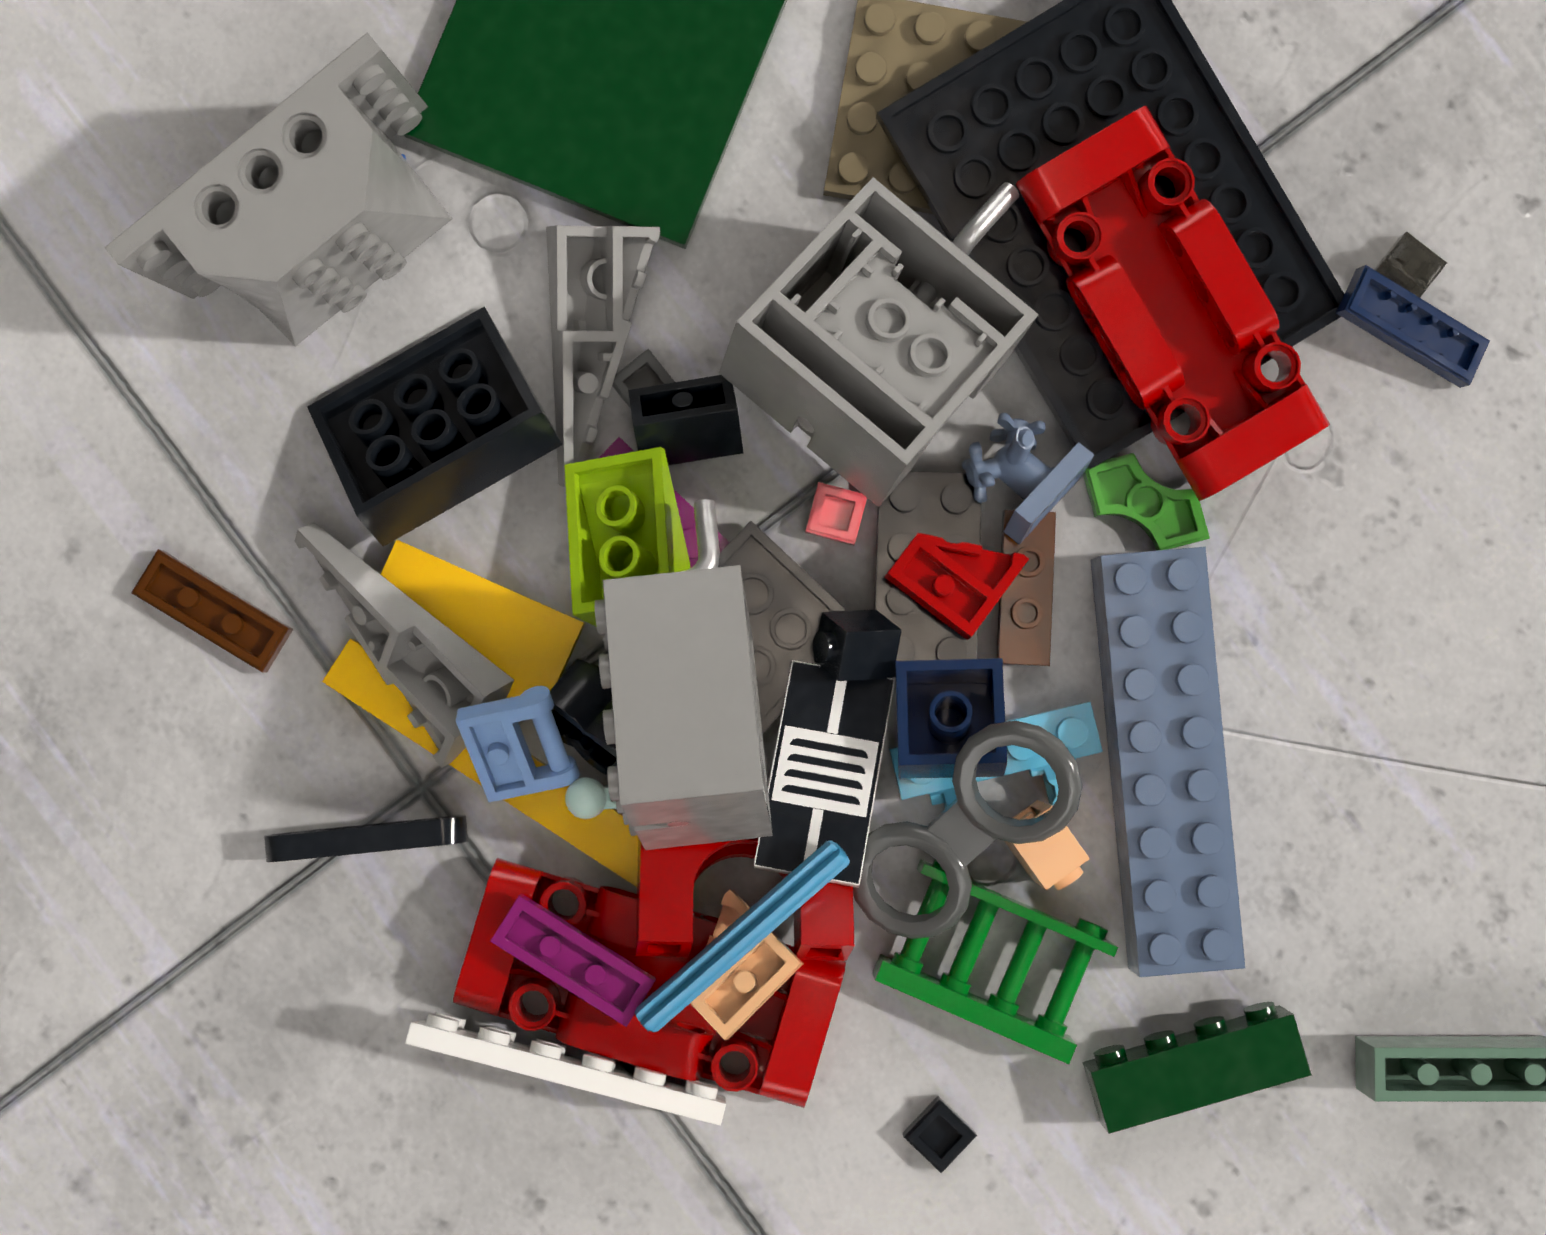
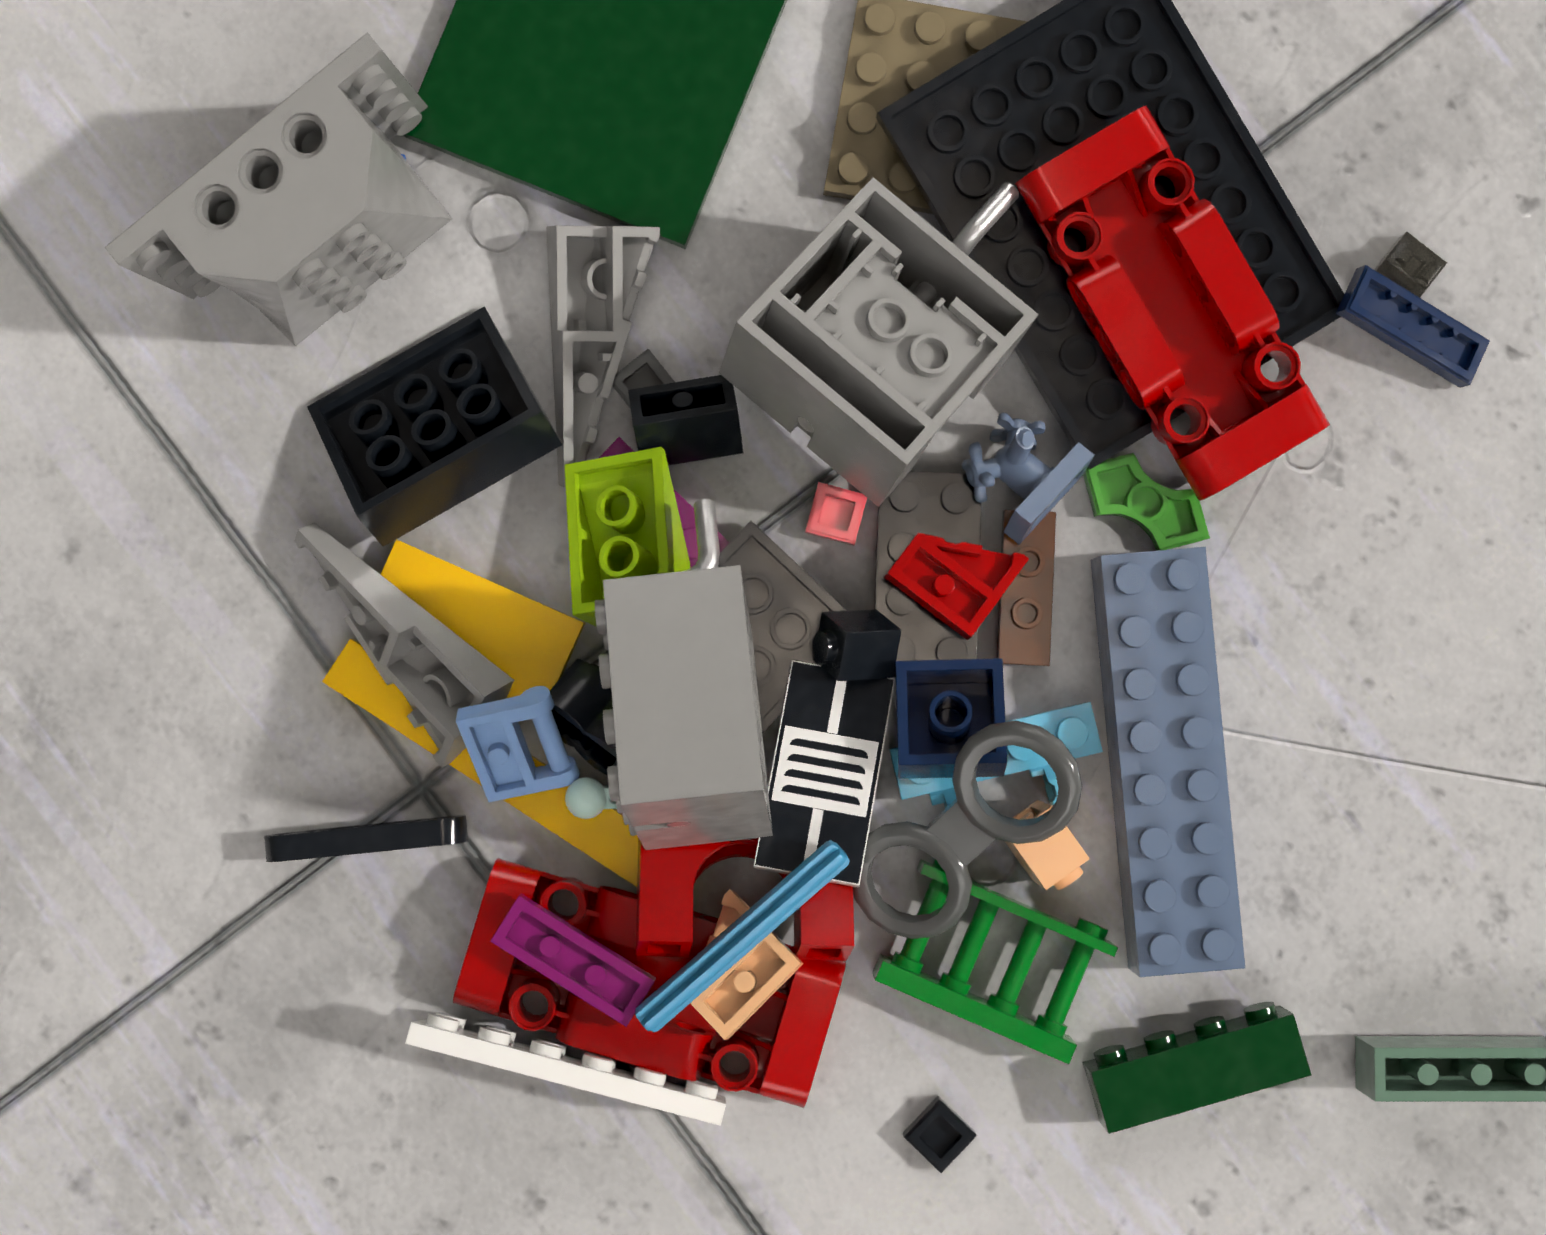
reddish brown tile [131,549,293,673] -> none

